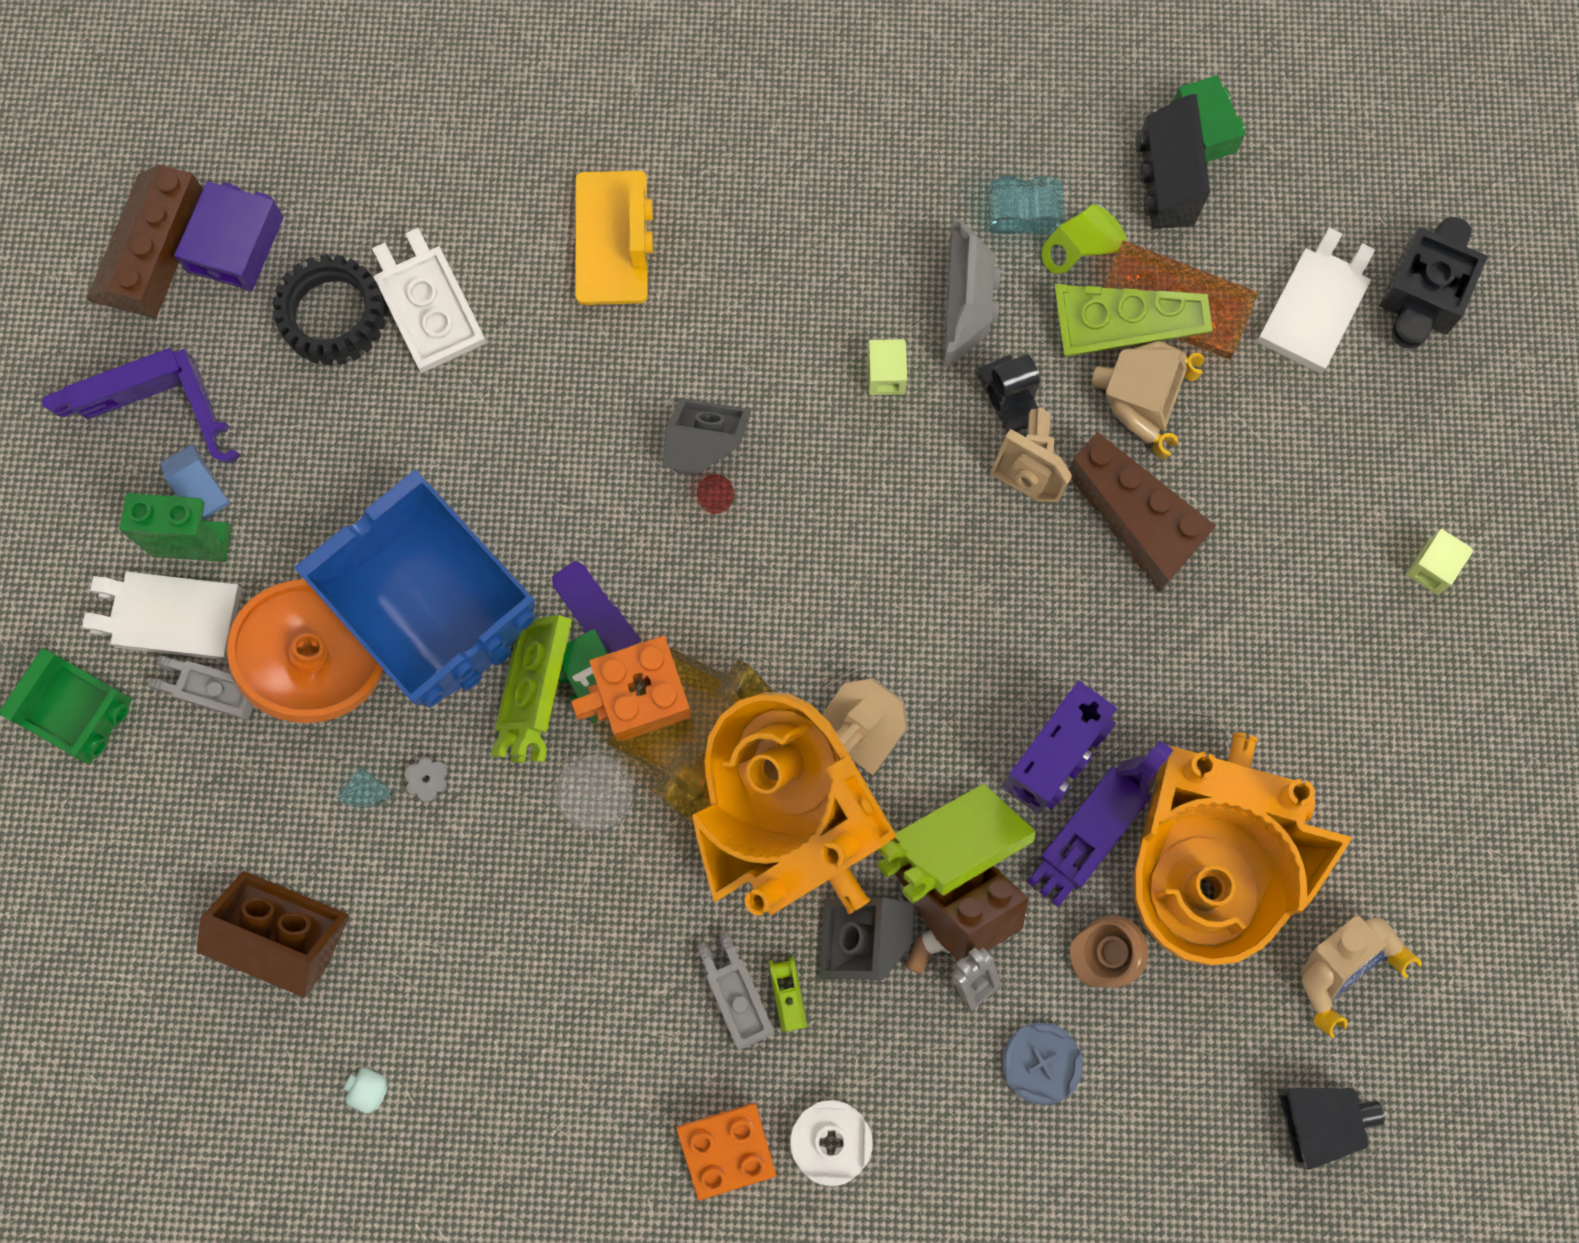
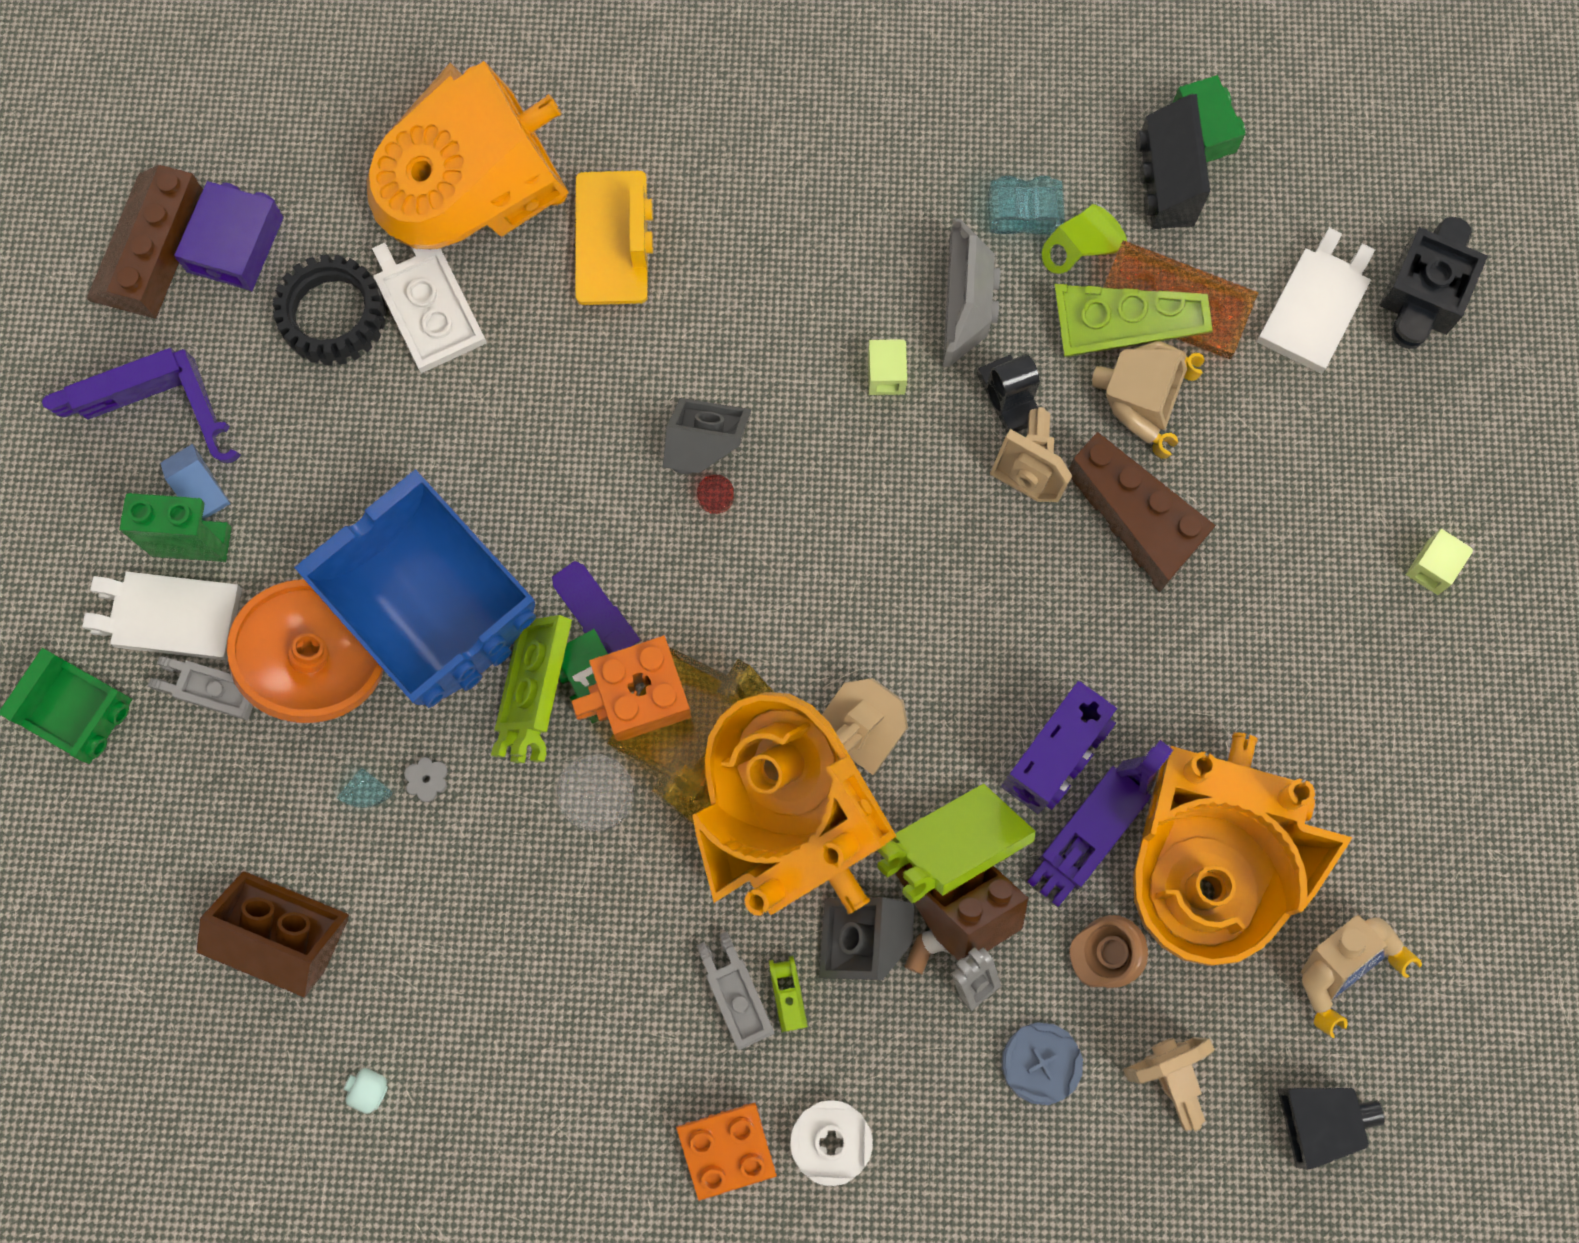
none -> light orange animal [367,61,569,249]
none -> tan piece [1123,1037,1215,1131]

